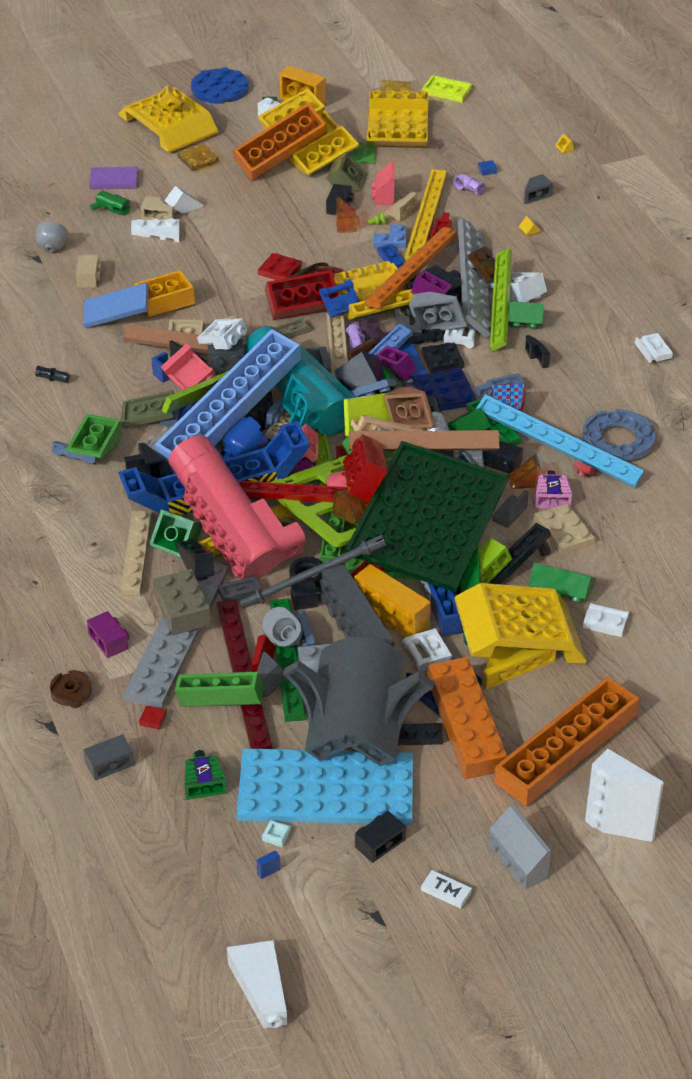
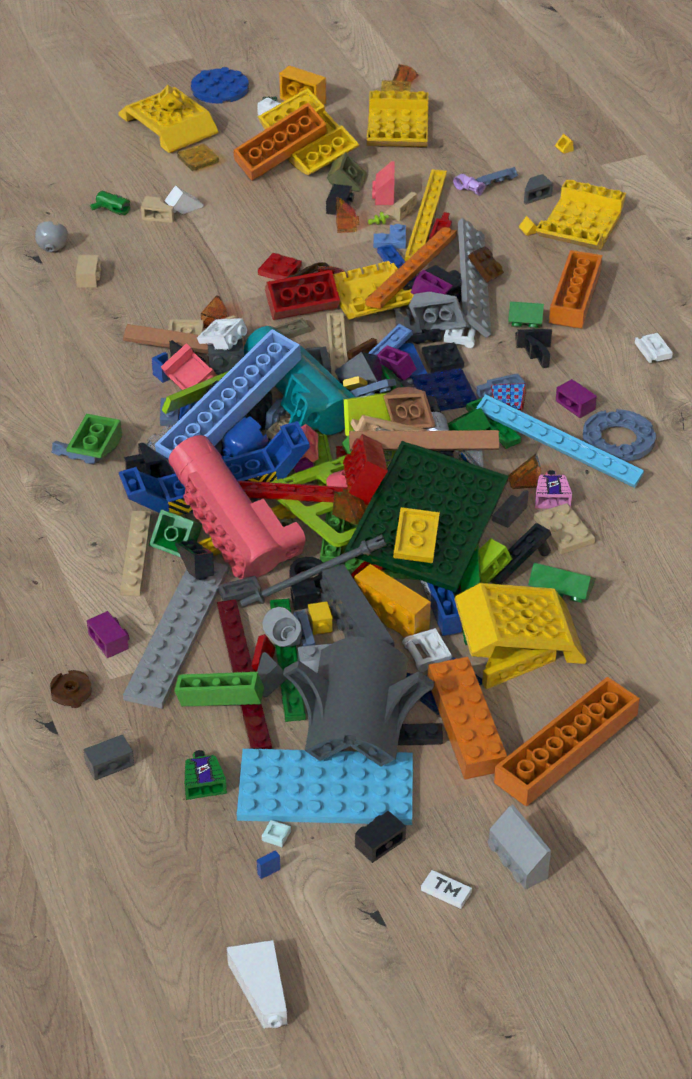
black axle [35,365,70,383] -> none
medium blue tile [83,283,149,328] -> none
medium lavender tile [89,167,138,189] -> none
olive tile [121,390,175,428] -> none
white wing [131,218,180,242] -> none
light orange brick [134,270,195,317] -> none
red tile [139,705,167,729] -> none
dark tan brick [153,569,211,636] -> none
blue plate [319,279,360,318] -> none
lavender connector [346,323,365,349] -> none
bright green piece [347,142,375,164] -> none
clear purple panel [359,315,391,343] -> none
neon yellow tile [421,75,473,102] -> none
blue tile [478,160,497,176] -> none
black brick [480,441,523,475] -> none
white slope [487,272,547,303] -> none
lime tile [490,248,512,352] -> none
red plate [573,460,597,477] -> none
white plate [583,603,629,637] -> none
white slope [585,749,664,842] -> none
none -> clear orange slope [201,295,227,328]
none -> yellow brick [308,602,333,635]
none -> yellow tile [343,376,367,390]
none -> clear orange slope [392,64,418,89]
none -> yellow plate [393,507,440,563]
none -> sand blue hinge [475,167,518,185]
none -> black panel [515,329,552,348]
none -> yellow slope [536,179,626,250]
none -> orange brick [549,250,603,328]
none -> magenta brick [556,379,597,418]

